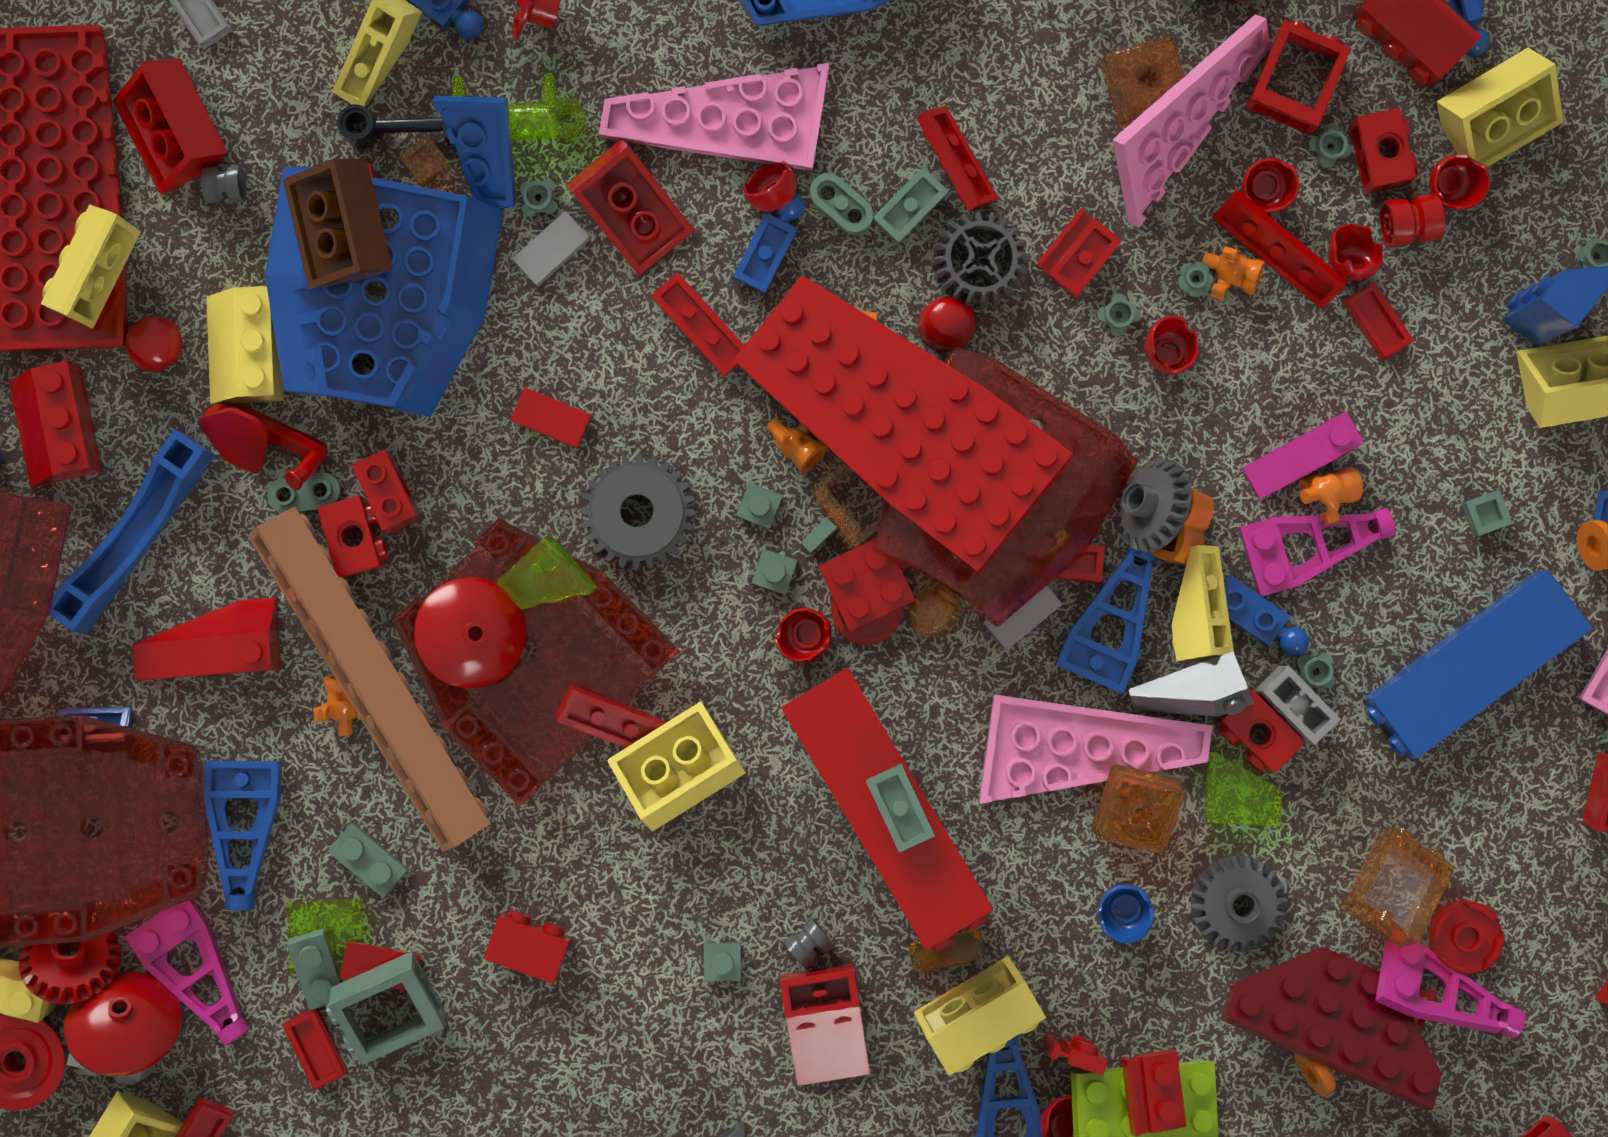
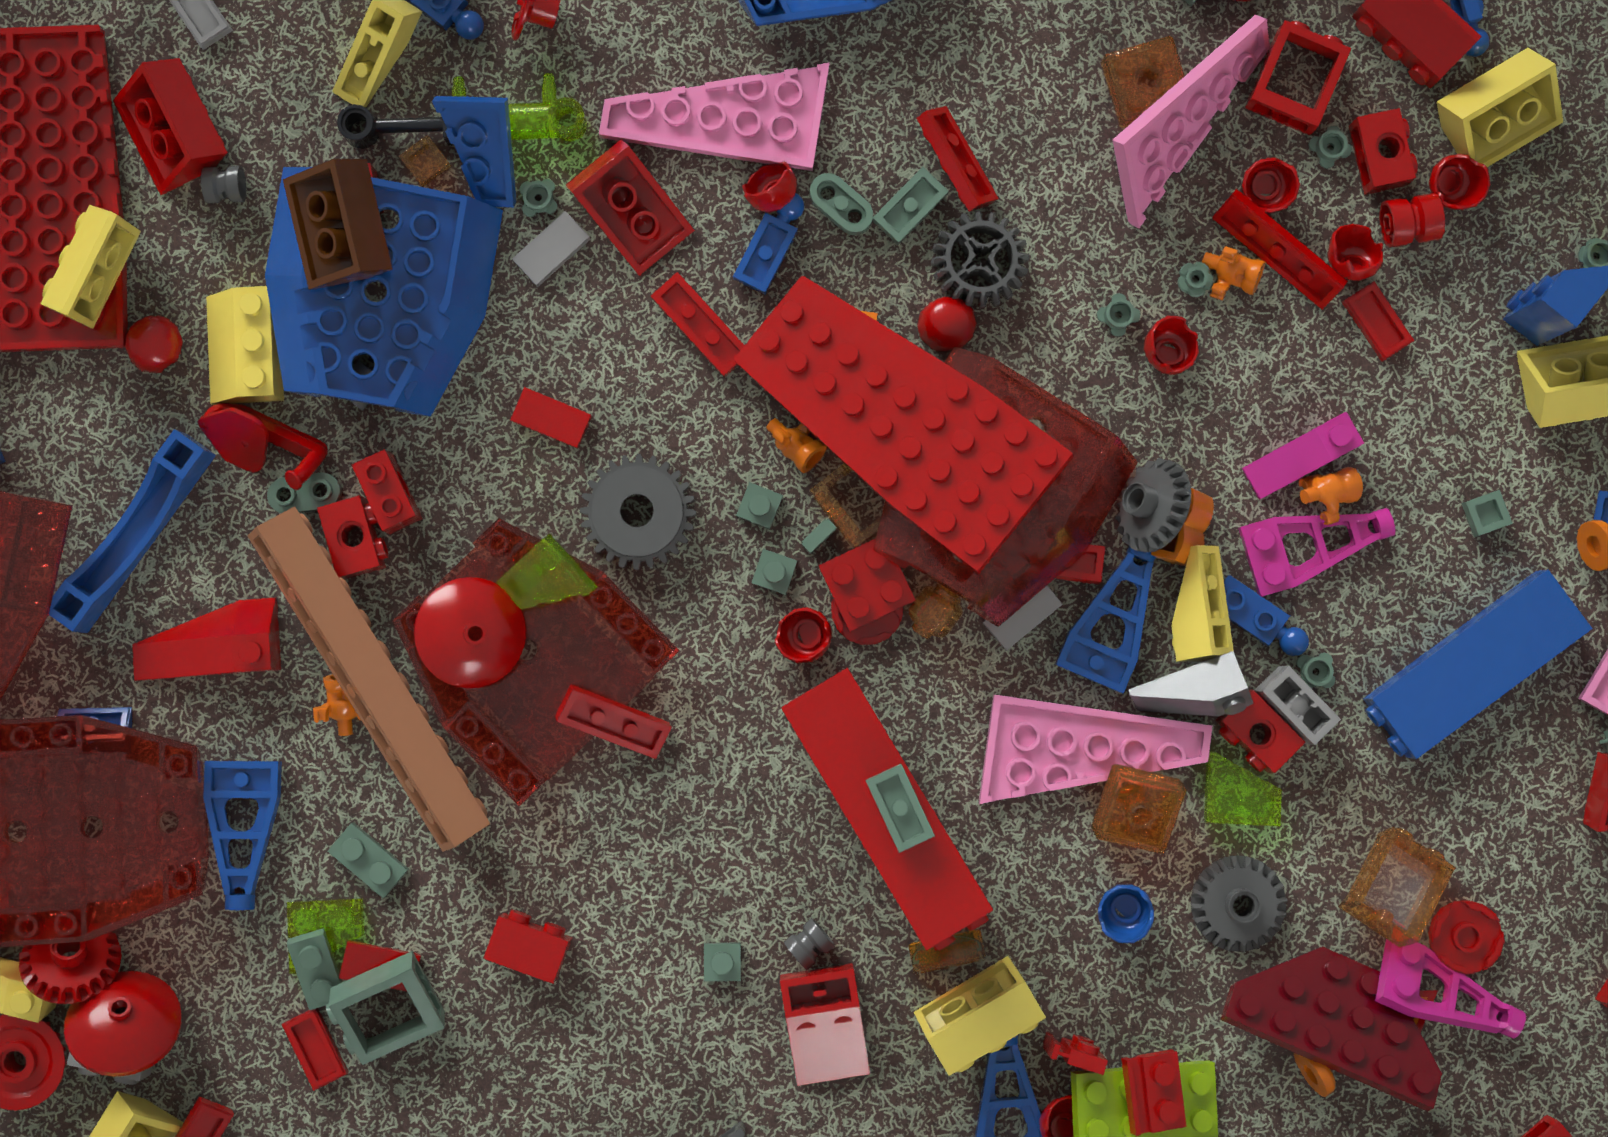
red slope [9,361,103,488] -> none
dark pink plate [124,894,250,1047] -> none
light yellow slope [607,701,746,832] -> none
red plate [1035,208,1122,299] -> none

